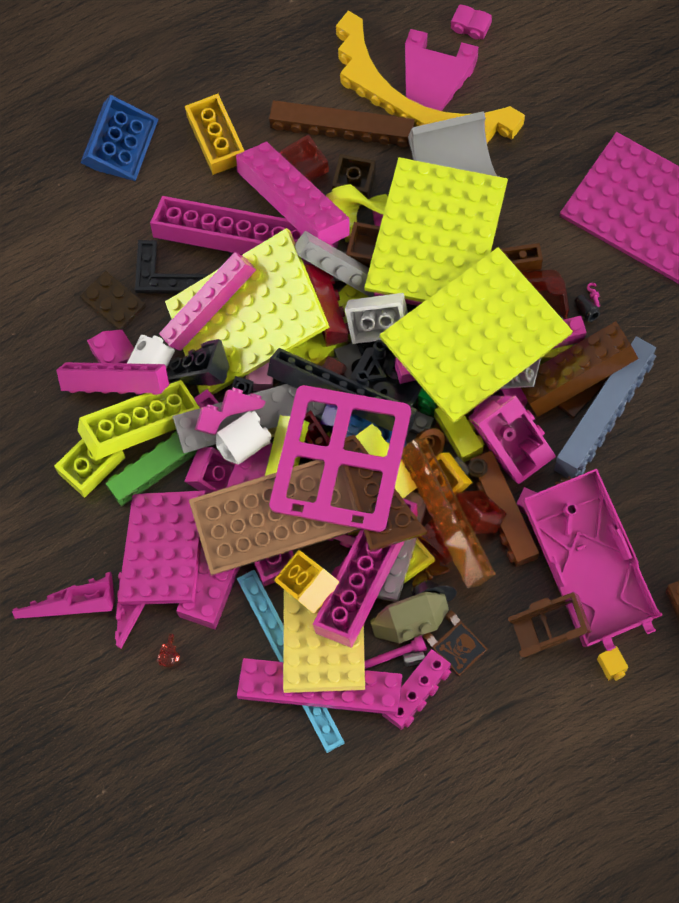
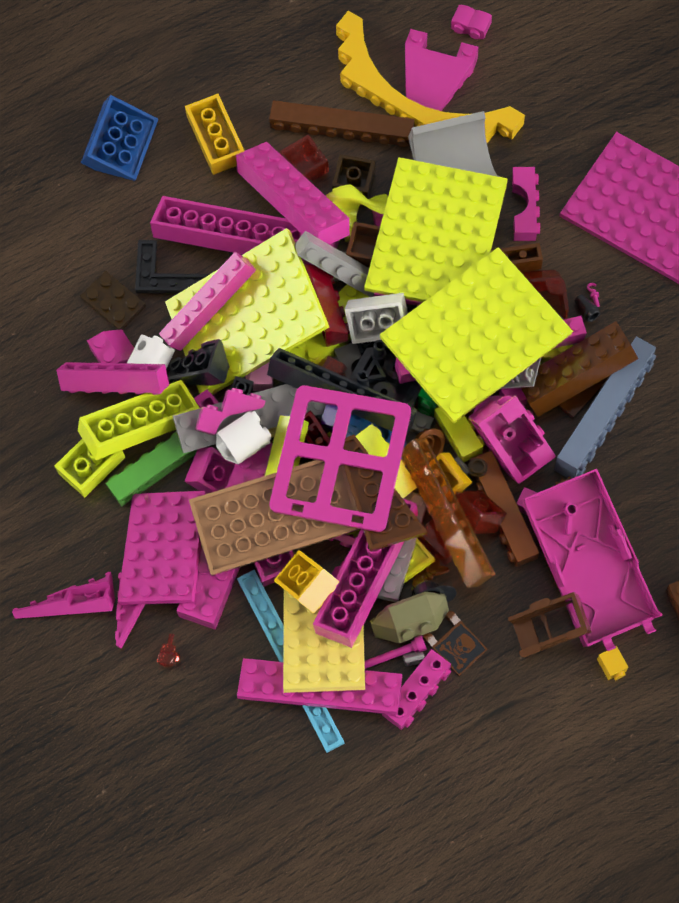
none -> dark pink arch [512,167,540,241]

